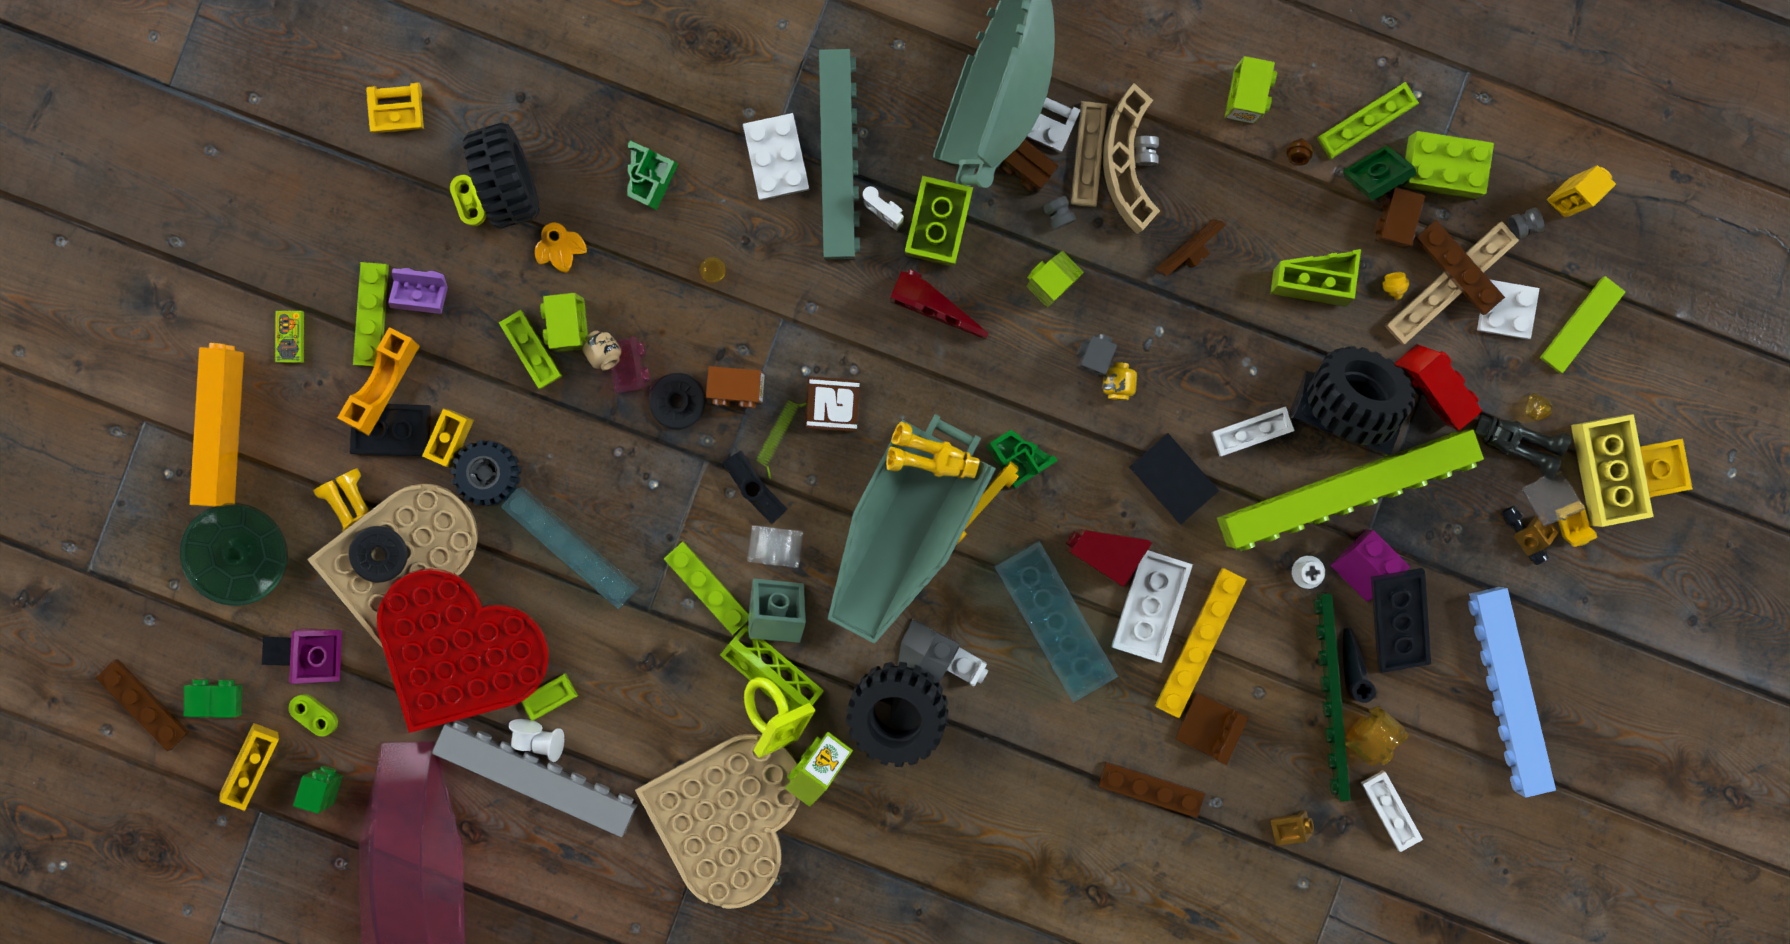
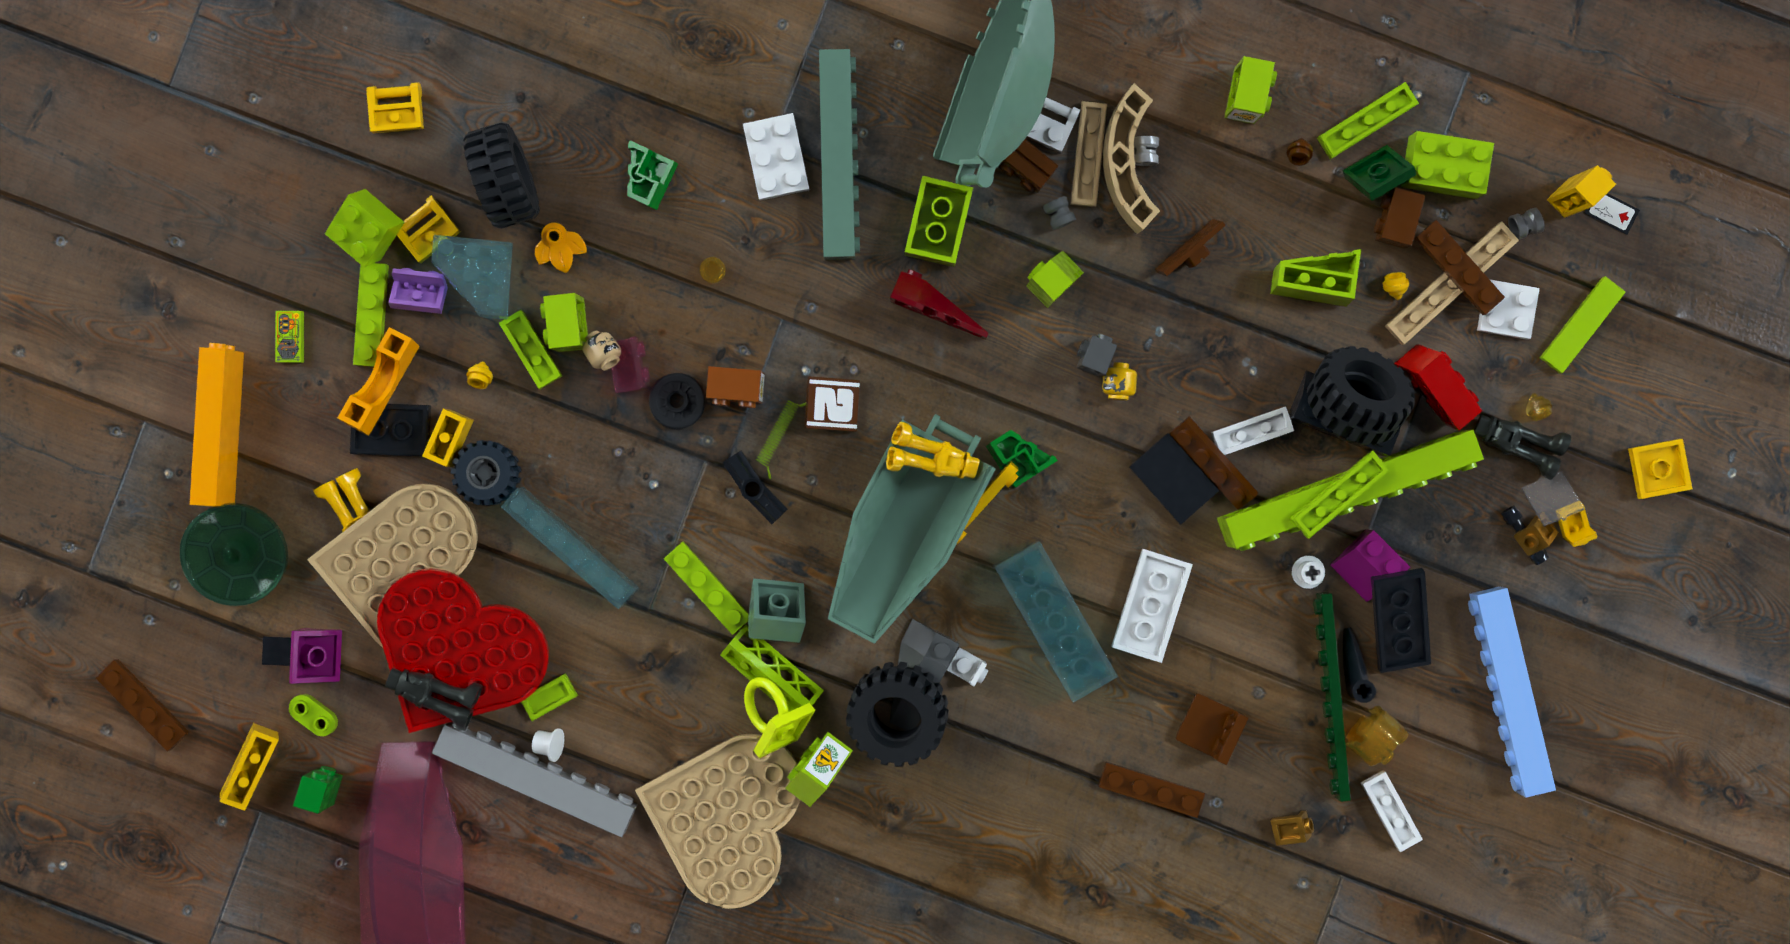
green brick [184,679,242,718] -> none
black wheel [349,526,407,583] -> none
neon yellow plate [450,175,487,226] -> none
white piece [509,719,543,751] -> none
clear brick [748,525,803,568] -> none
white plate [863,186,904,231] -> none
dark red slope [1066,529,1152,587] -> none
yellow plate [1155,568,1247,718] -> none
light yellow brick [1571,414,1653,527] -> none
none -> lime brick [325,189,405,267]
none -> pearl dark grey piece [385,668,483,731]
none -> yellow plate [397,195,461,263]
none -> clear light blue plate [432,235,513,320]
none -> yellow plate [466,362,493,389]
none -> reddish brown plate [1169,416,1258,510]
none -> lime tile [1290,451,1390,539]
none -> white sticker [1584,193,1640,235]

